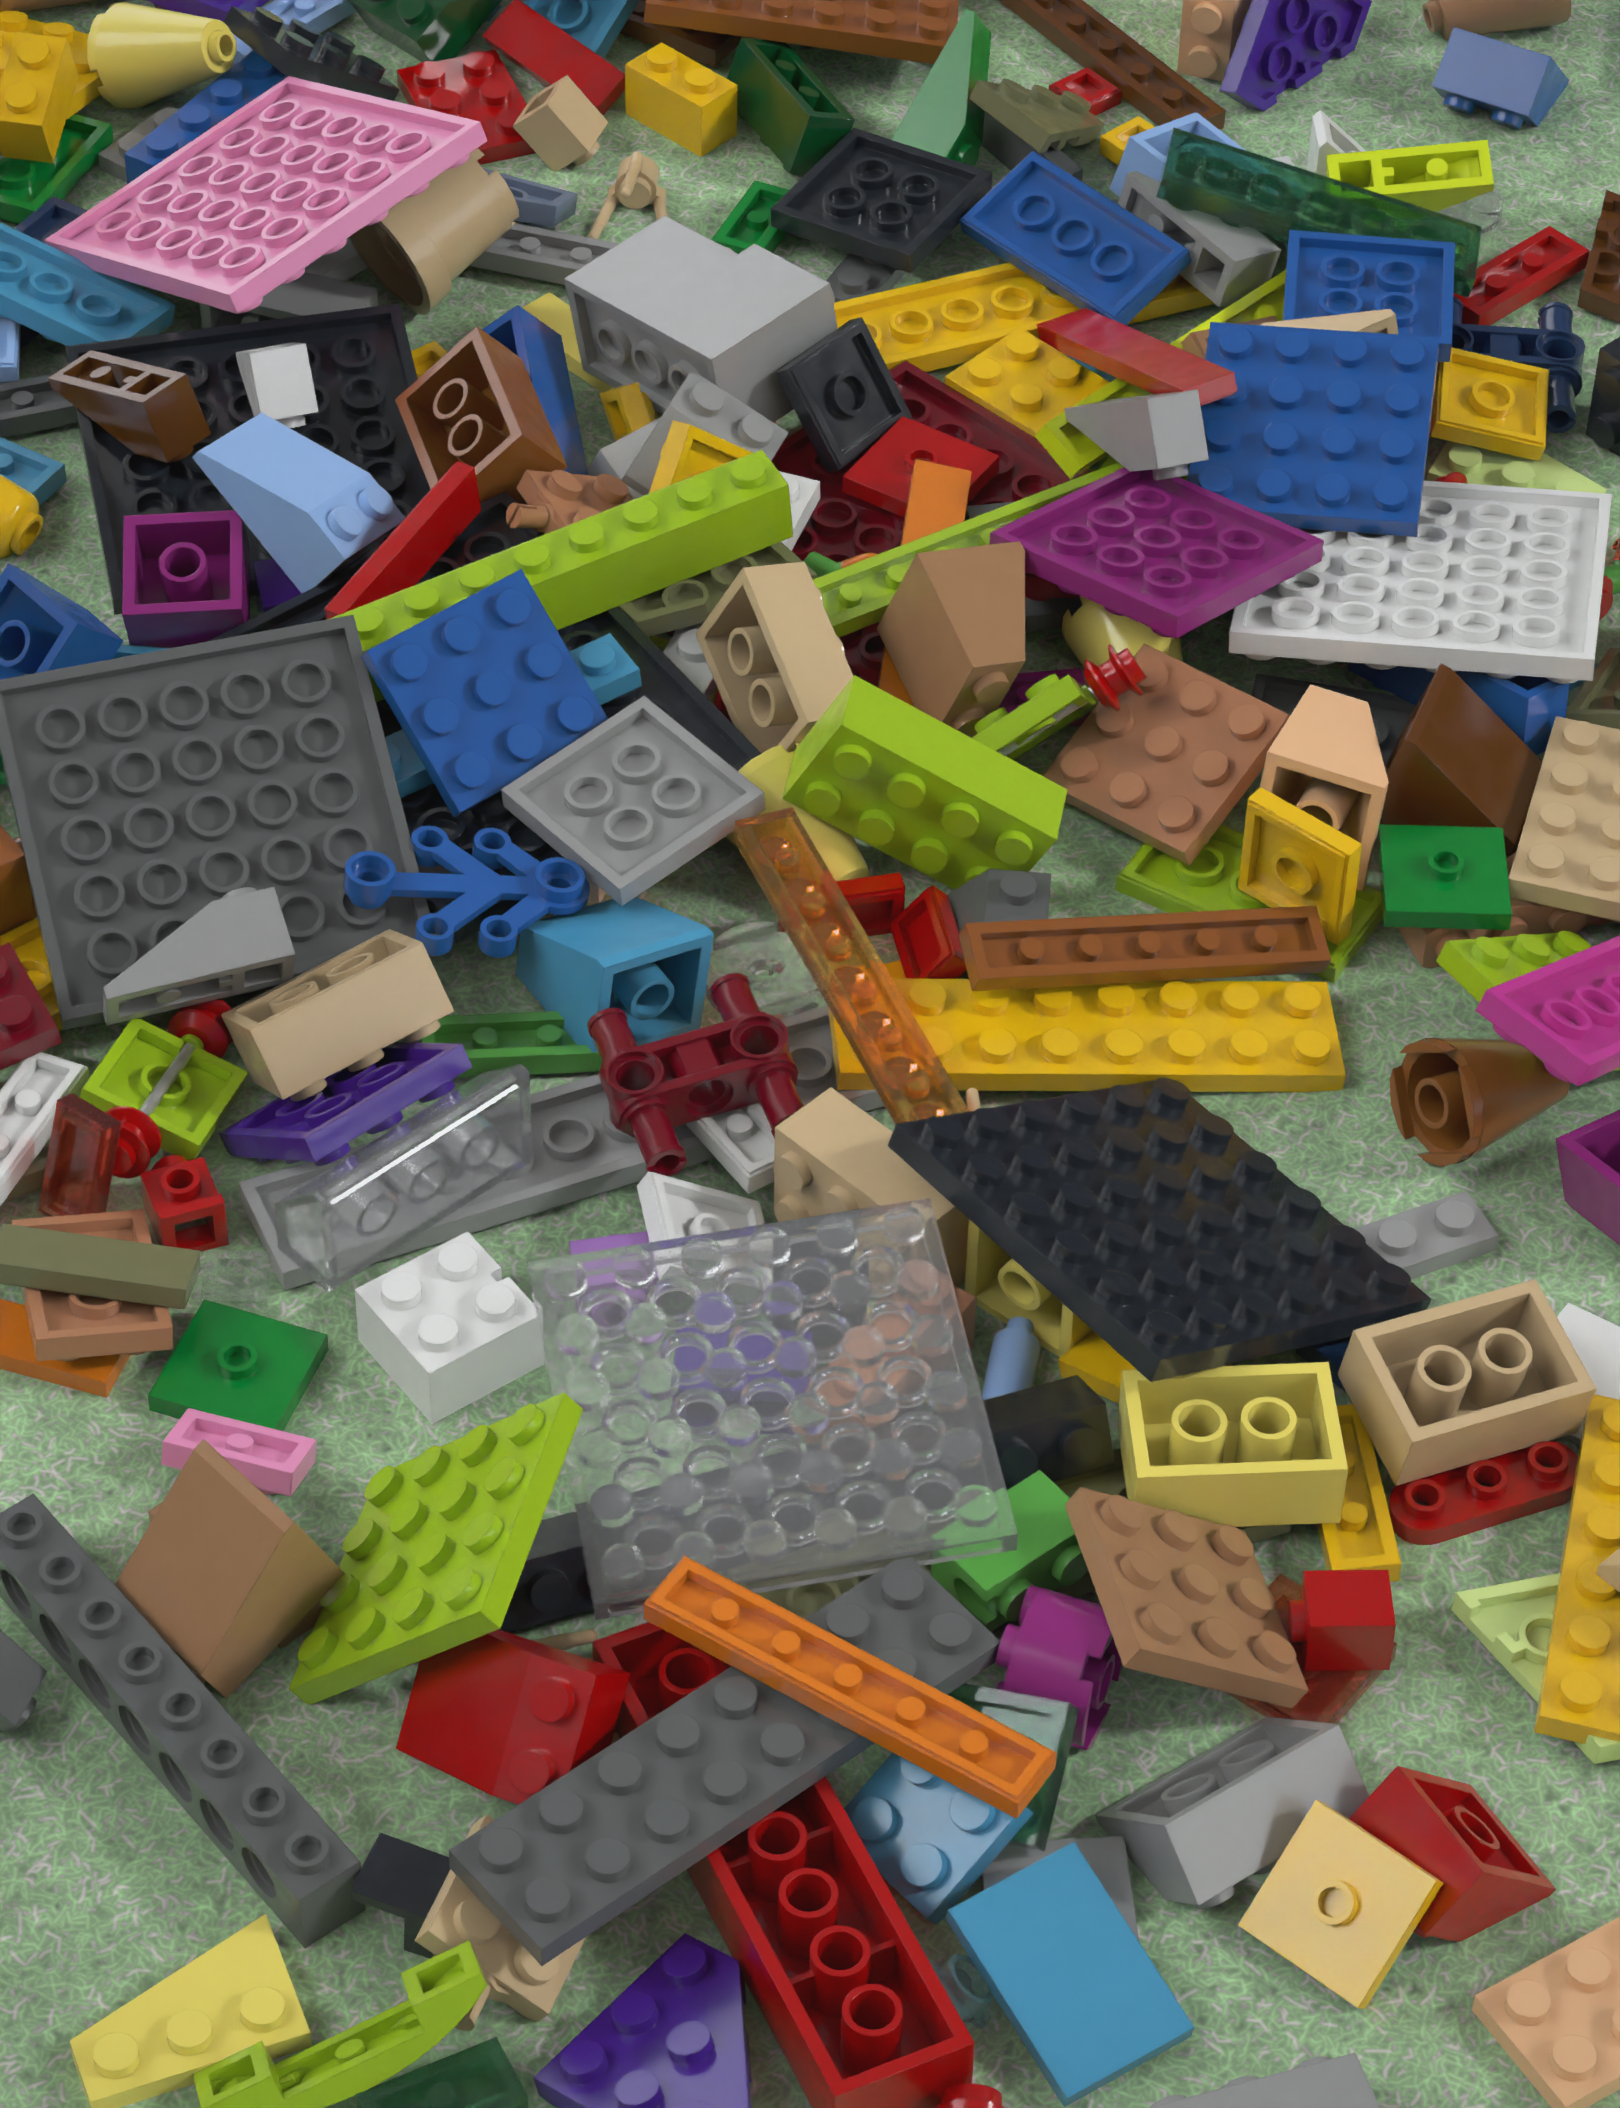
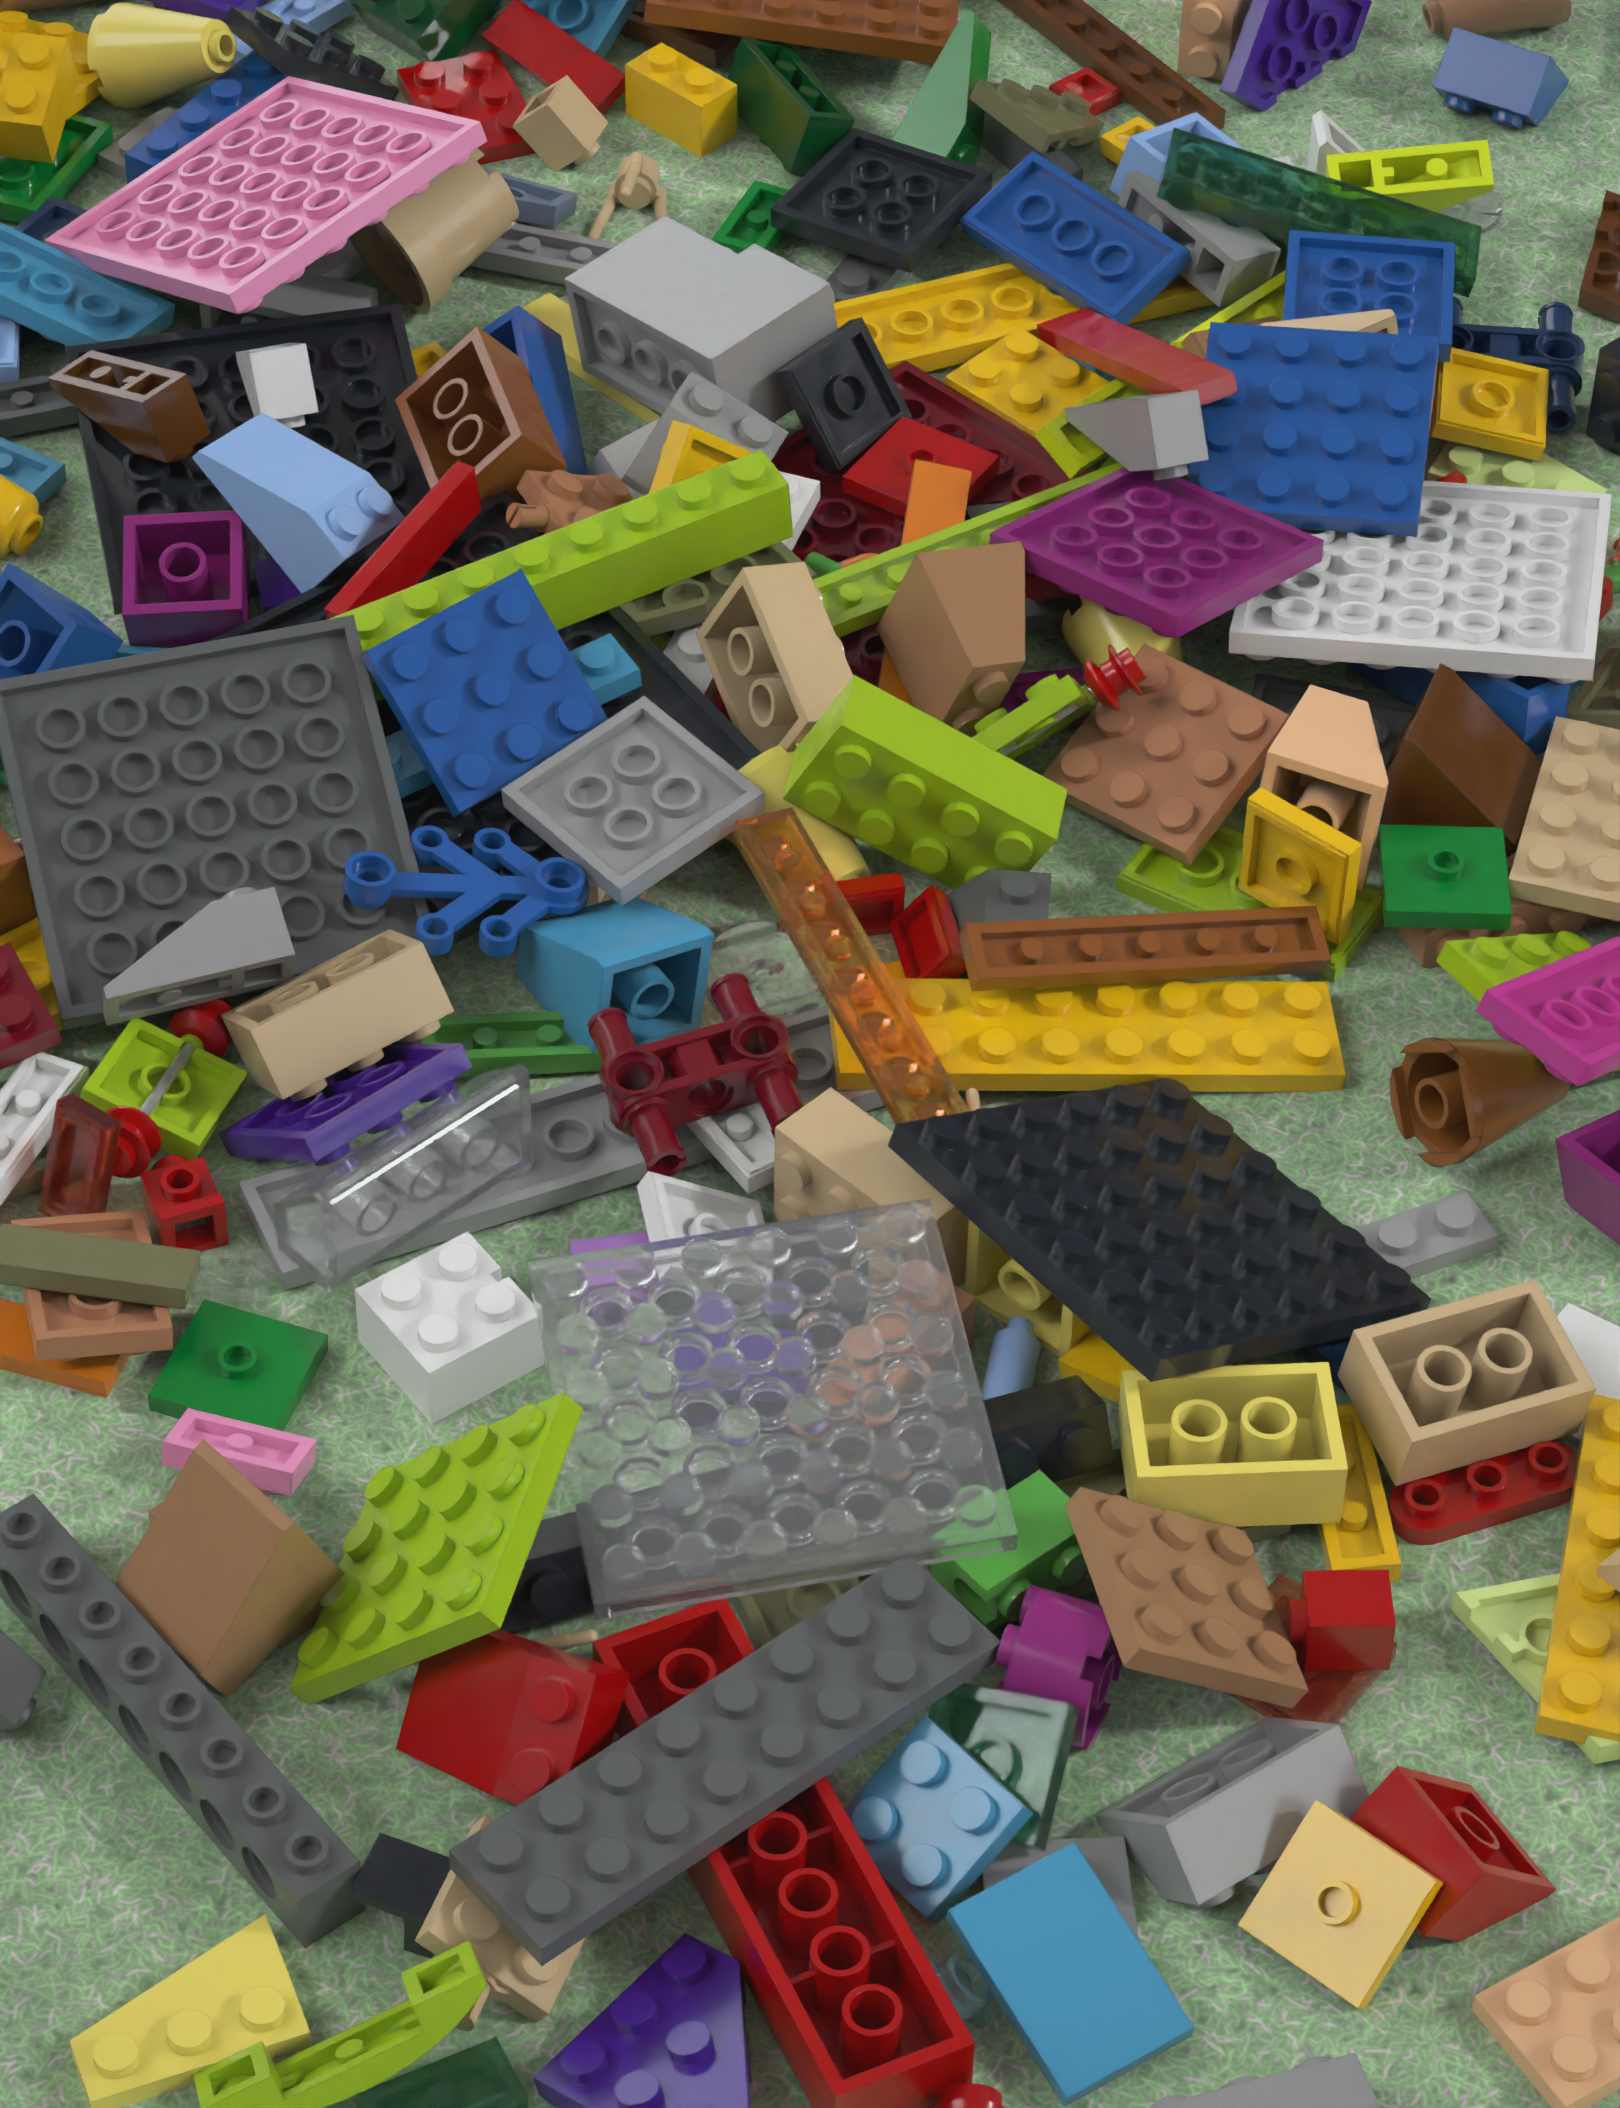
yellow plate [599,382,655,441] -> none
orange tile [644,1556,1057,1819] -> none
red plate [1453,226,1590,326] -> none

